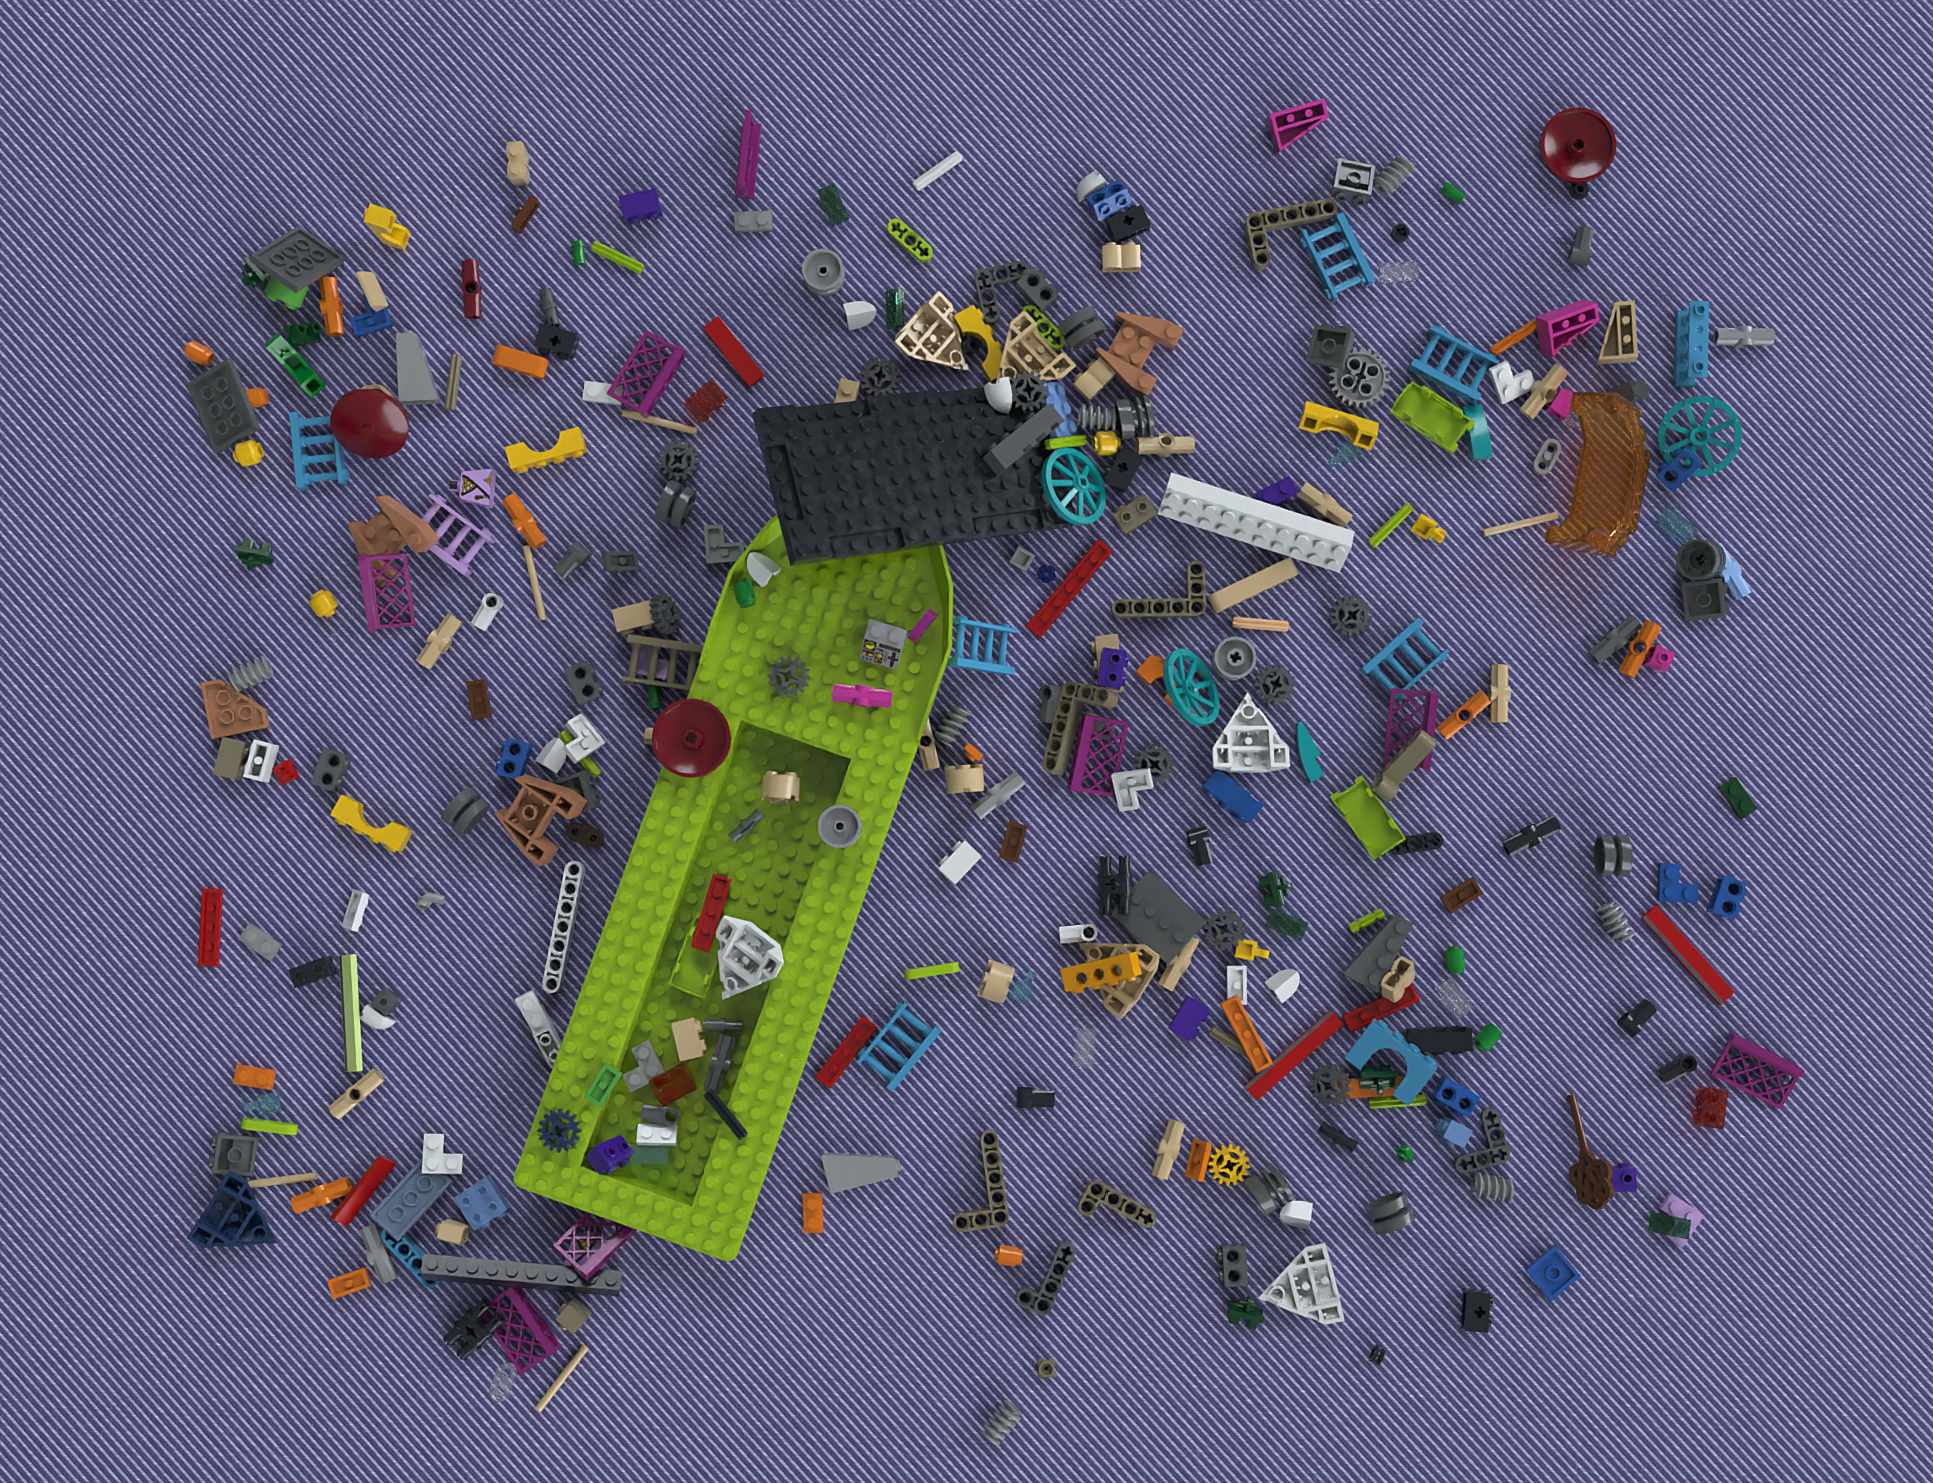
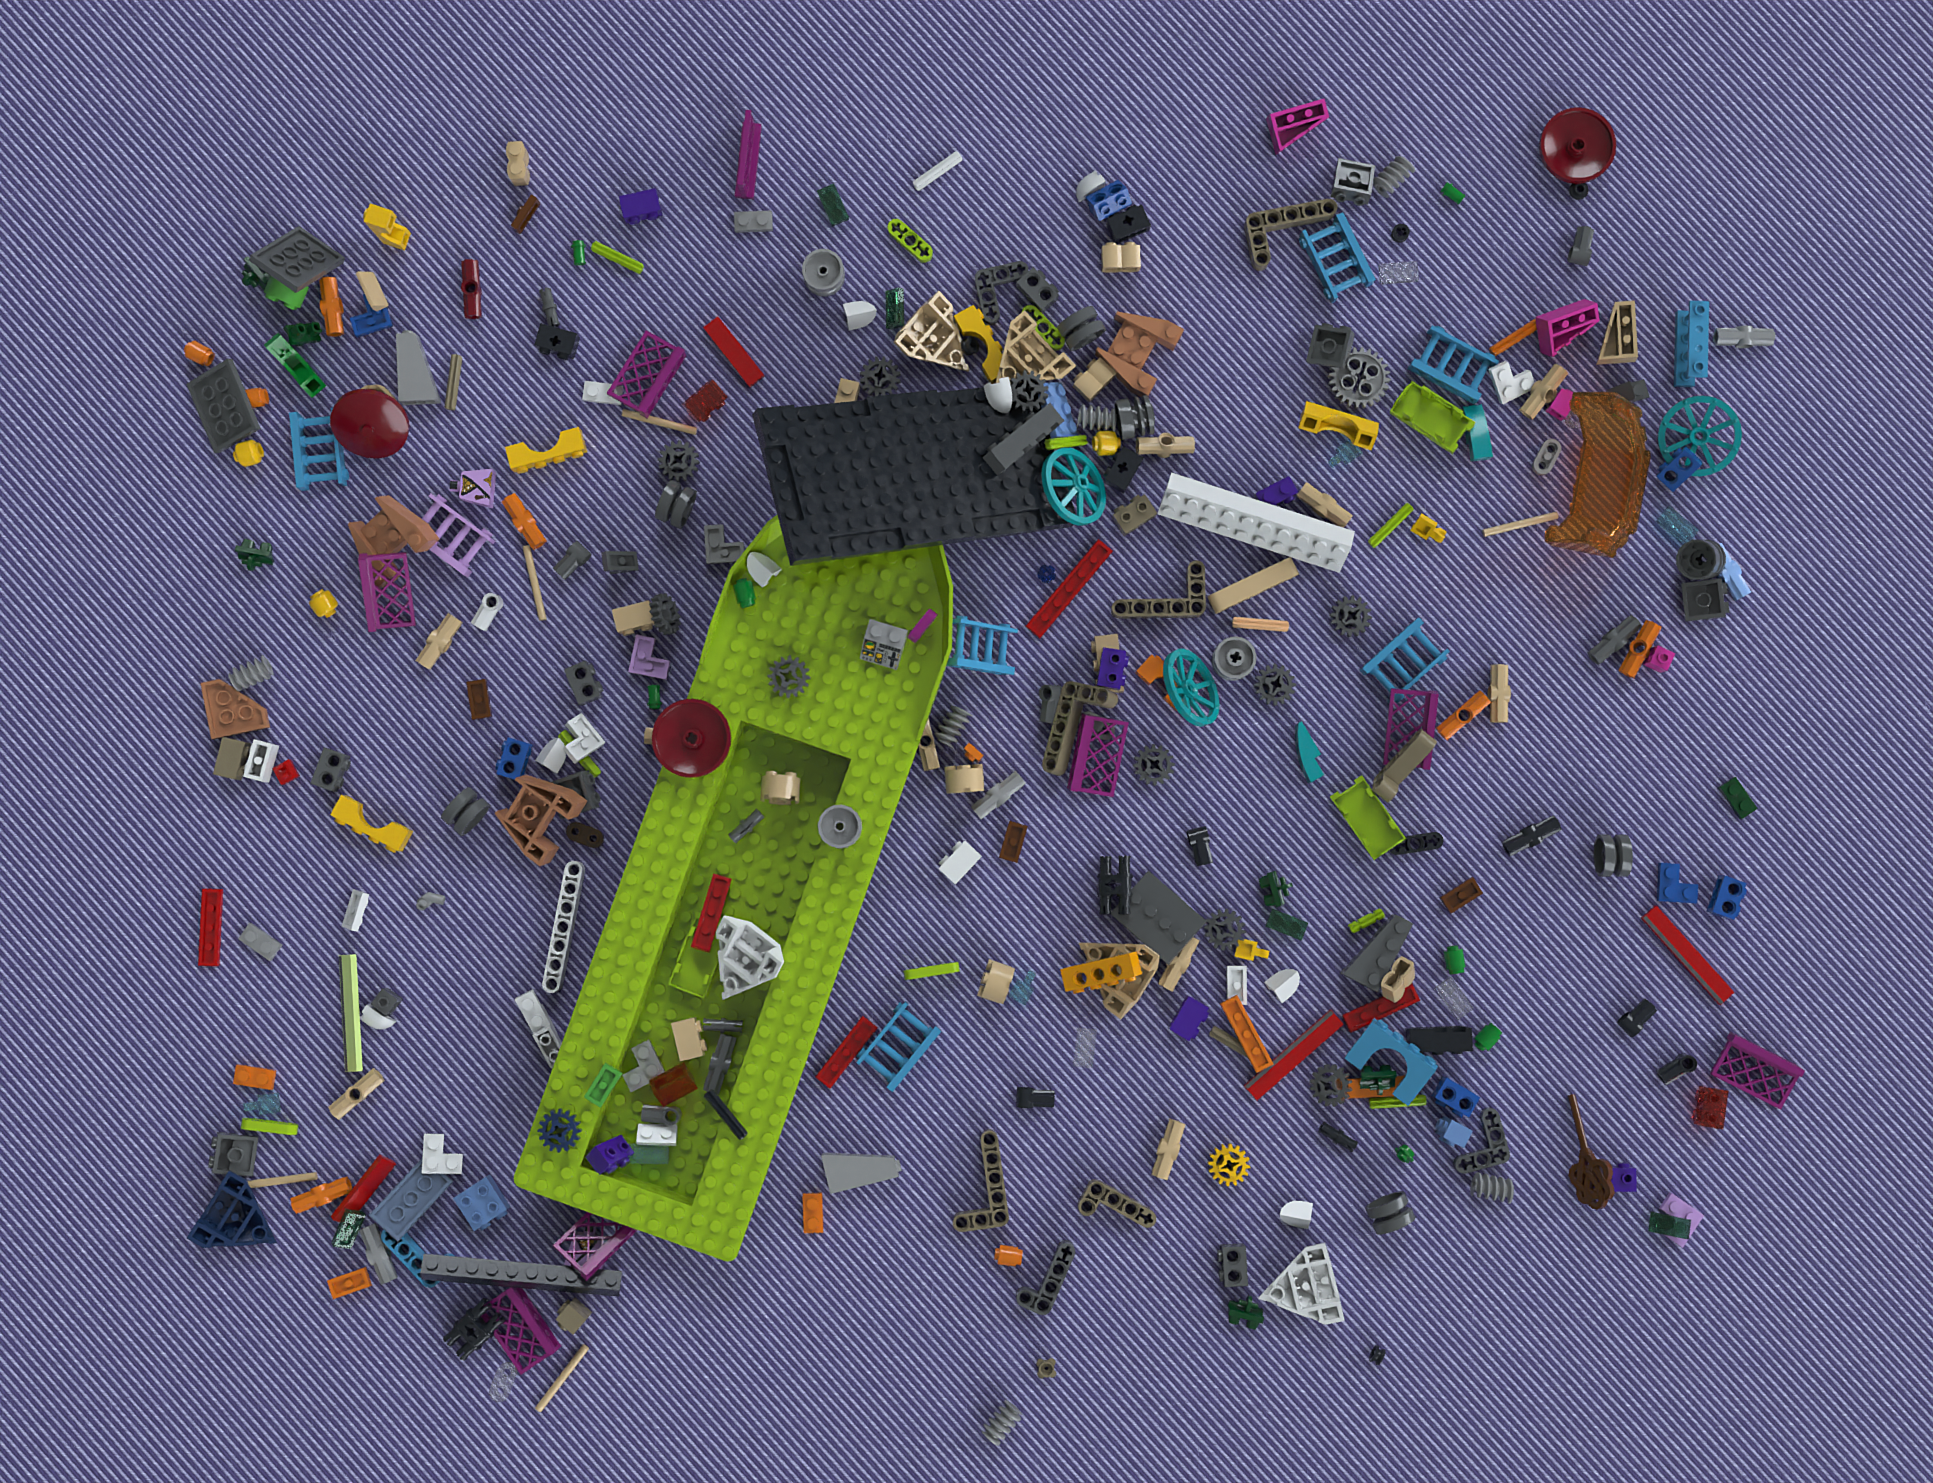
black brick [288,956,338,988] -> none
tan brick [435,1219,471,1246] -> none
orange beam [491,344,549,380] -> none
dark tan fence [621,634,704,693] -> none
dark pink piece [832,684,893,708] -> none
light grey plate [1009,546,1036,573] -> none
white piece [1059,924,1097,944] -> none
white plate [1111,768,1154,811] -> none
orange plate [1185,1138,1212,1182] -> none
blue wedge [1201,769,1265,824] -> none
white wedge [1212,692,1290,773] -> none
dark grey wheel [1243,1162,1294,1215] -> none
black brick [1460,1288,1493,1333] -> none
blue plate [1525,1245,1581,1301] -> none
light grey piece [1596,900,1635,943] -> none
none -> plate [331,1209,366,1249]

